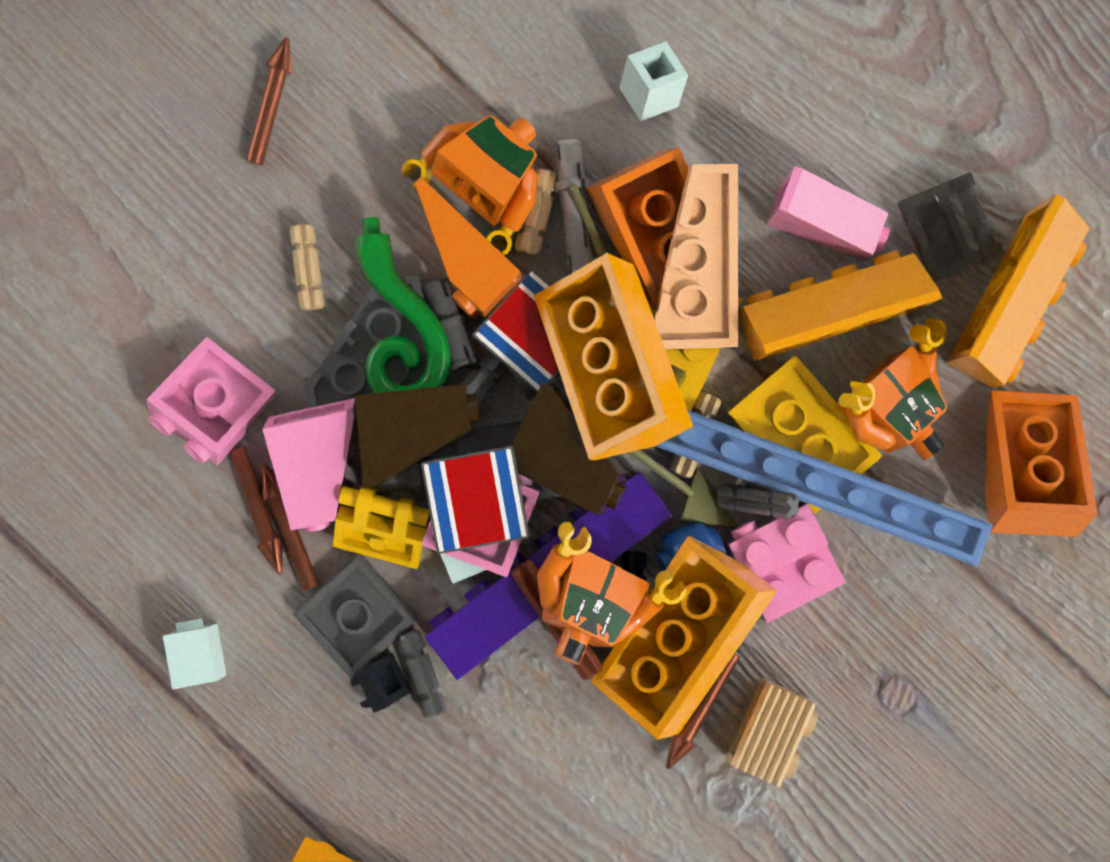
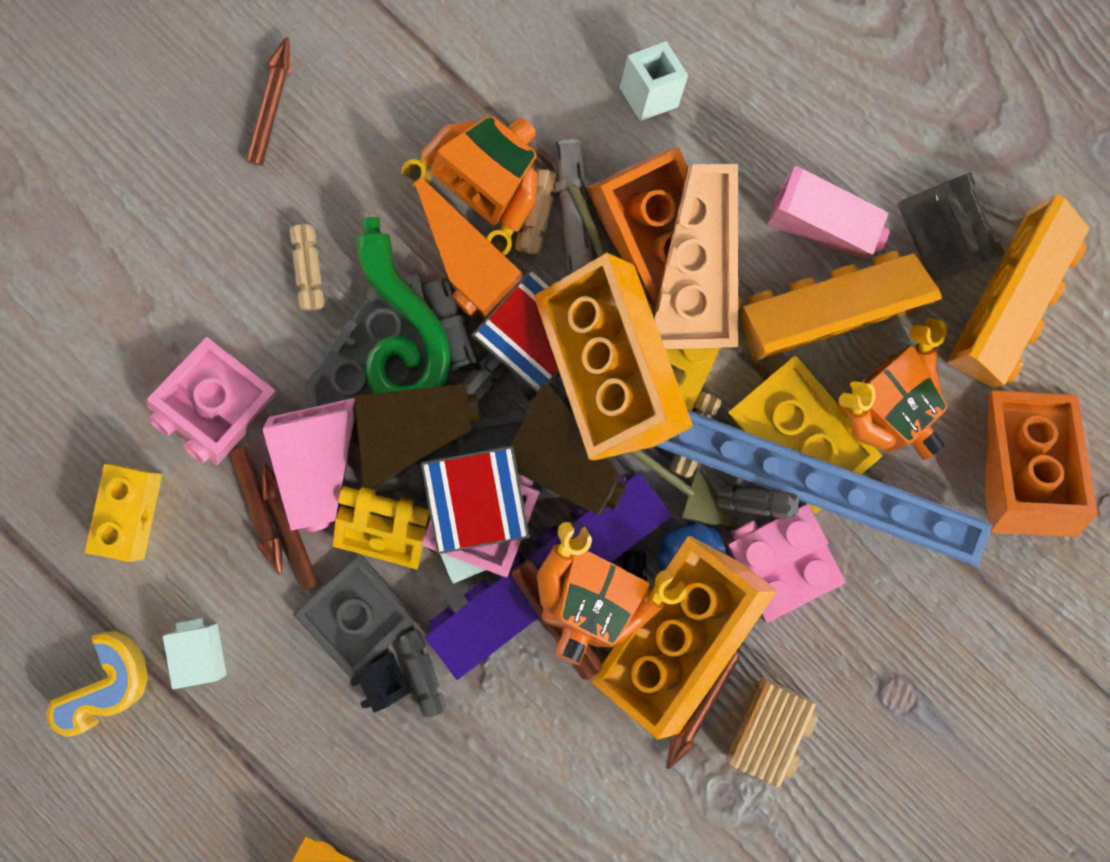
none -> yellow animal [46,631,148,737]
none -> yellow brick [85,464,163,562]

